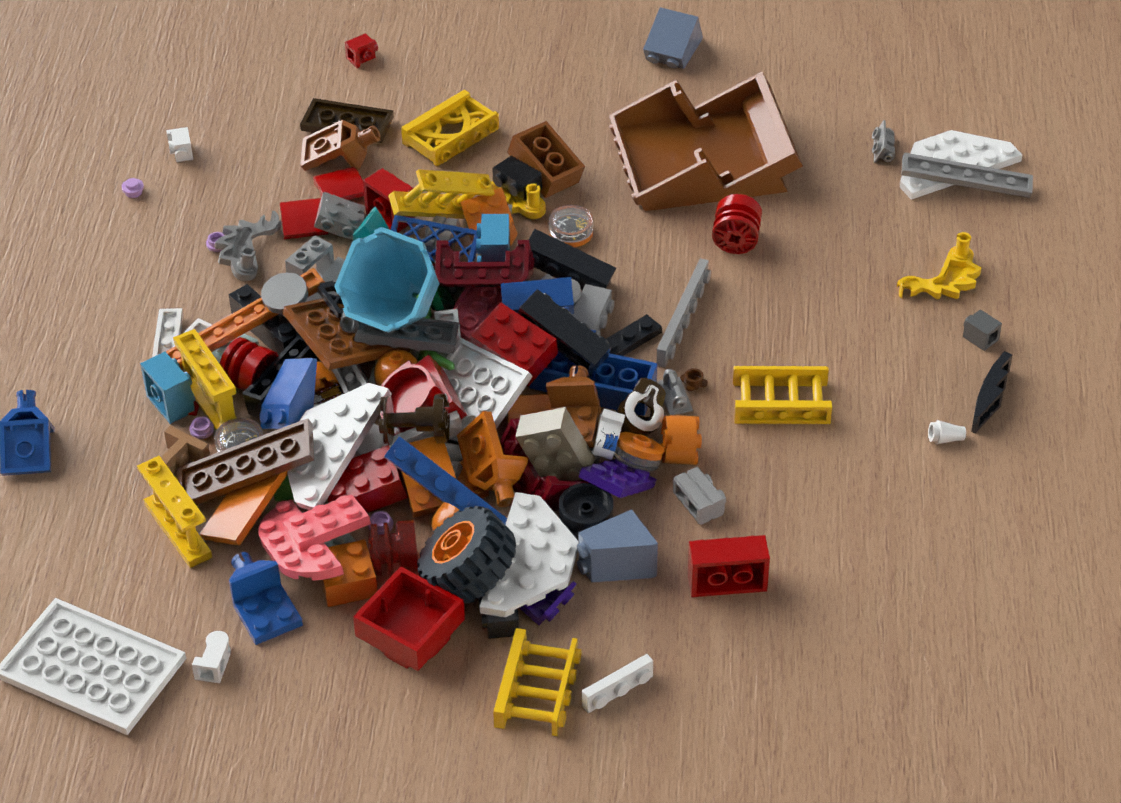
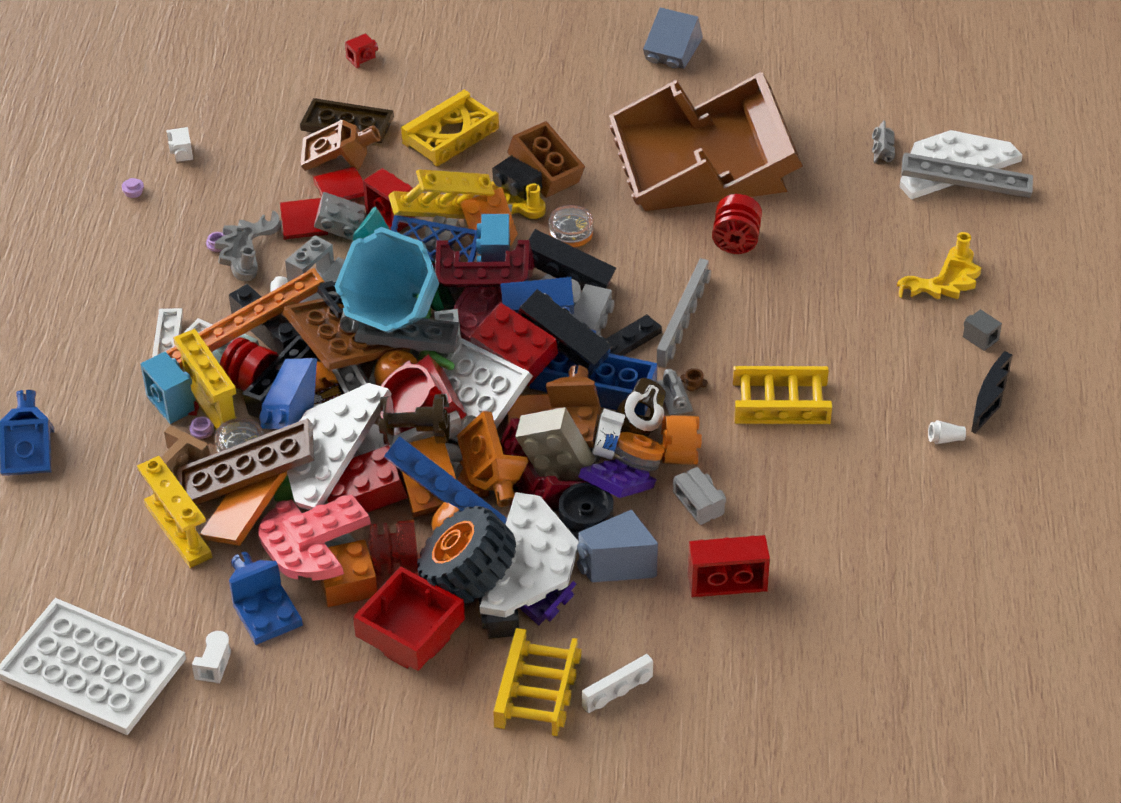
light grey tile [261,272,308,314] -> none
lavender plate [368,511,393,535] -> none

